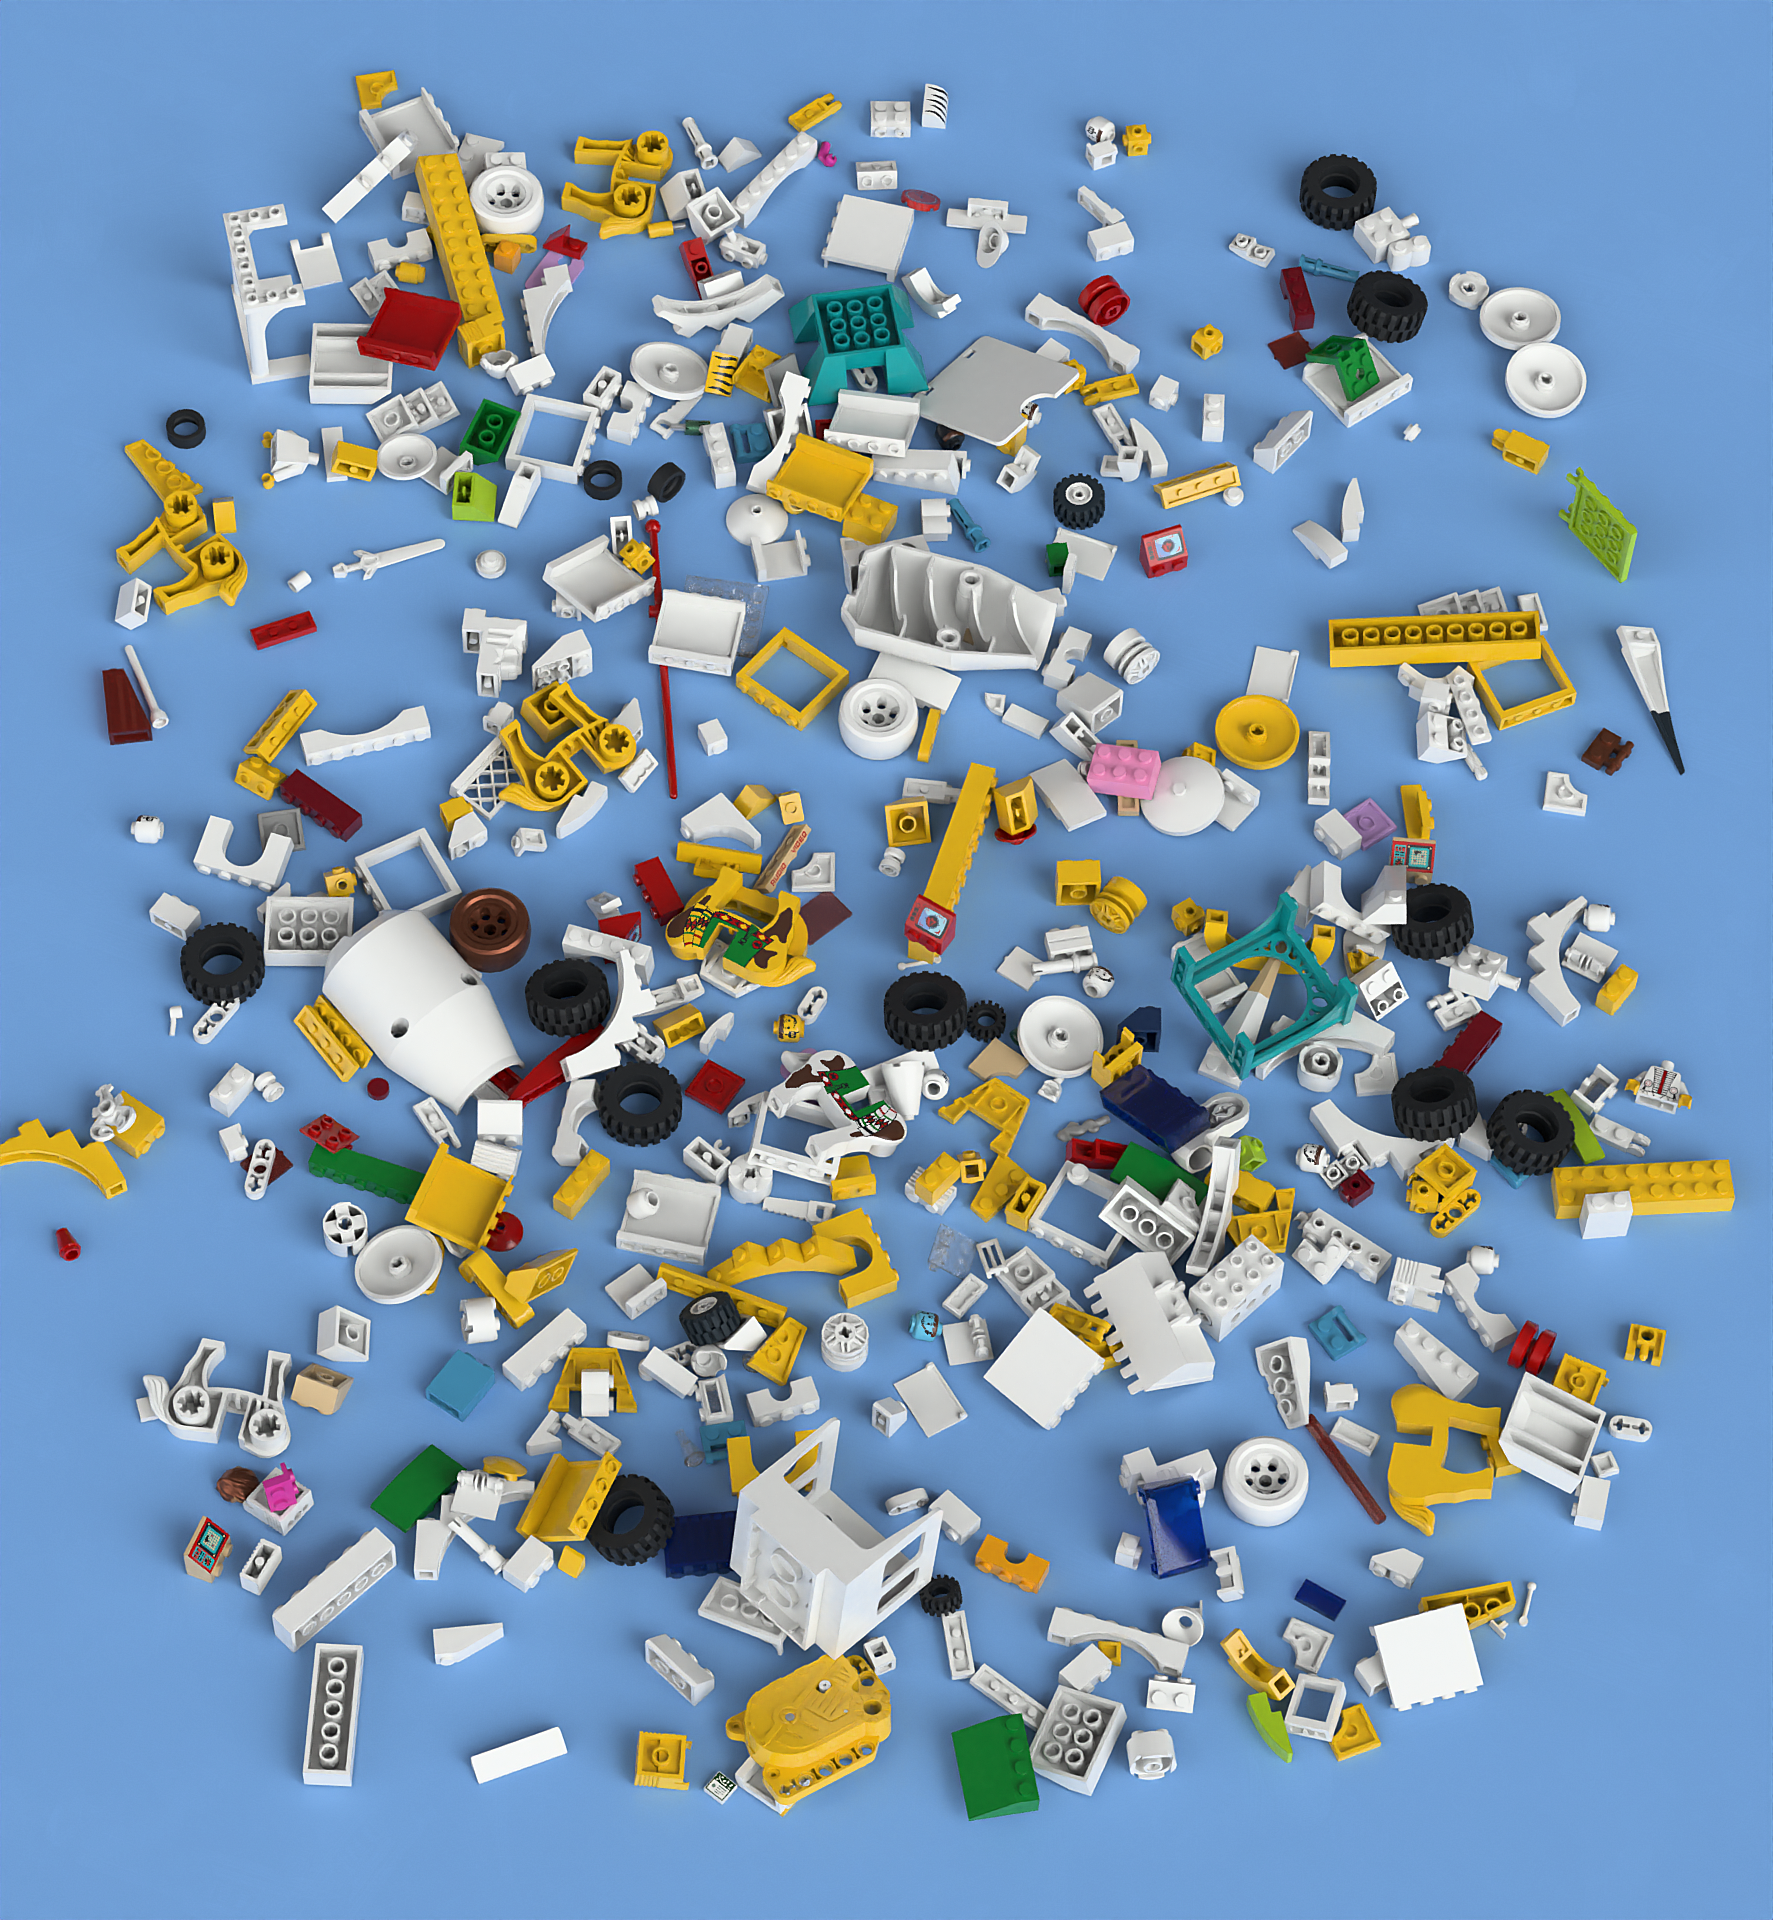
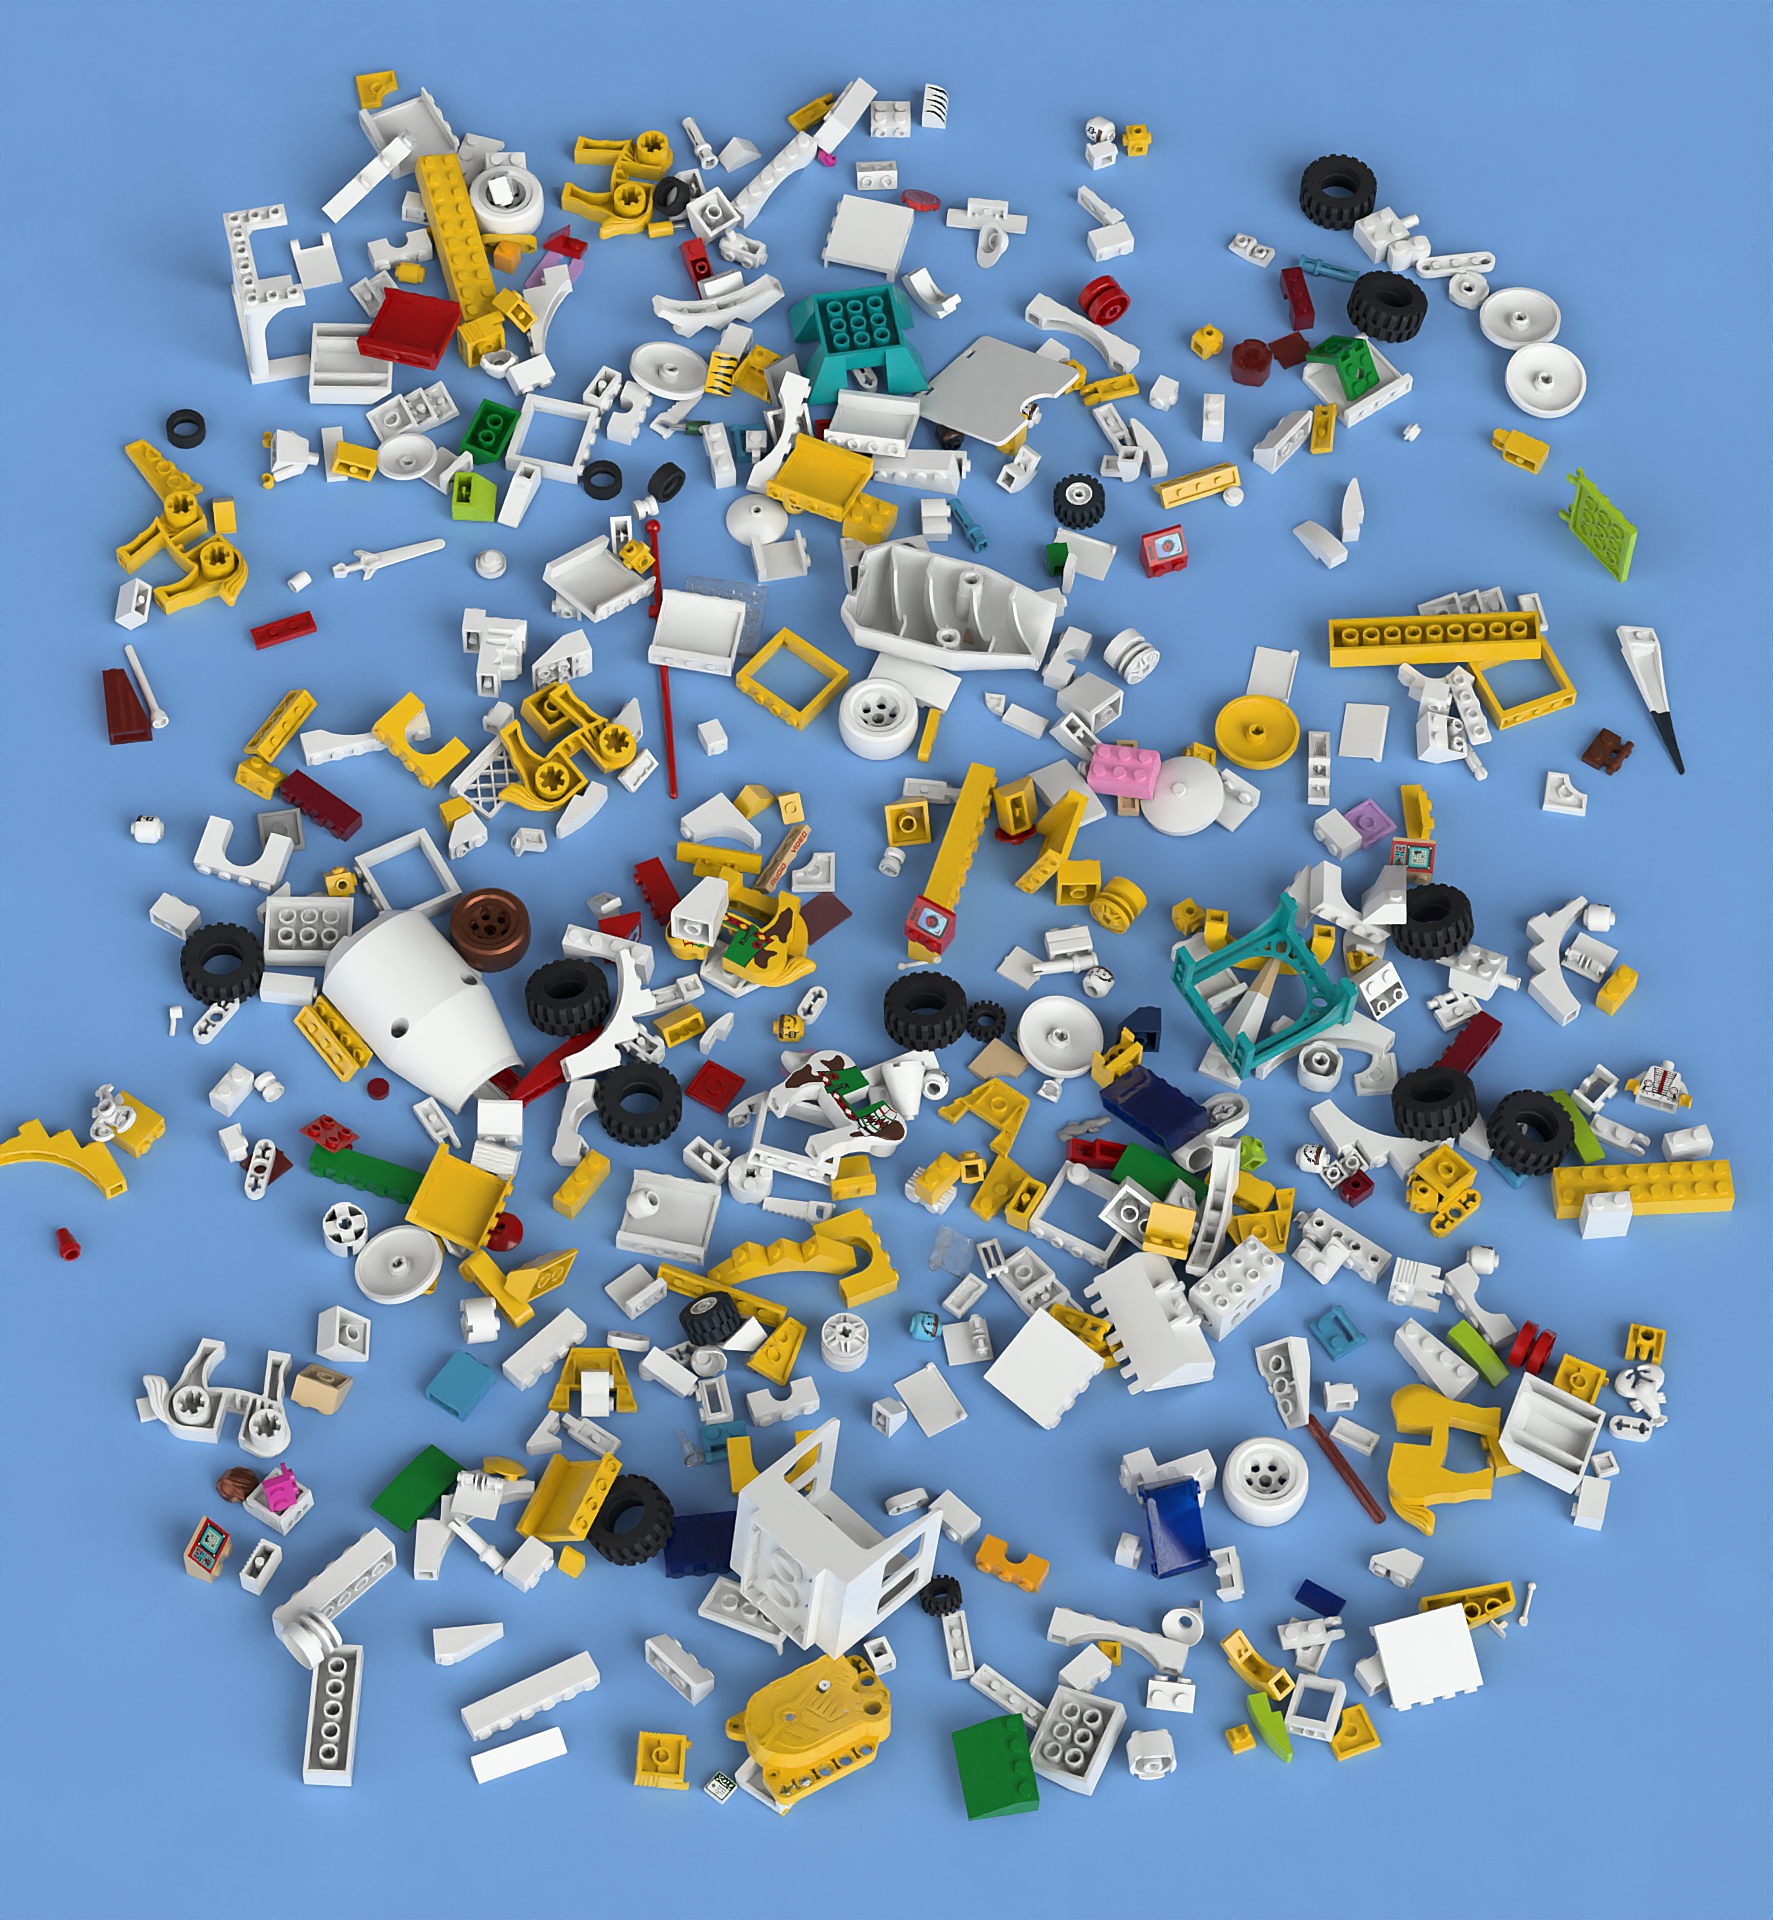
none -> white brick [260,972,319,1007]
none -> white wheel [280,1607,342,1670]
none -> yellow arch [371,691,470,790]
none -> white brick [461,1651,600,1742]
none -> white brick [487,171,516,206]
none -> yellow brick [491,287,538,333]
none -> black tyre [652,176,691,217]
none -> white slope [671,876,729,947]
none -> white plate [746,431,767,464]
none -> white wedge [813,77,877,154]
none -> yellow panel [1014,789,1089,894]
none -> yellow bracket [1142,1201,1196,1260]
none -> yellow tile [1225,1723,1256,1754]
none -> clear red brick [1230,339,1273,387]
none -> white hinge [1277,1616,1346,1650]
none -> yellow plate [1310,403,1338,454]
none -> white piece [1338,703,1389,762]
none -> white plate [1416,252,1495,279]
none -> lime slope [1446,1319,1510,1389]
none -> white animal [1614,1363,1668,1427]
none -> white brick [1661,1124,1714,1162]

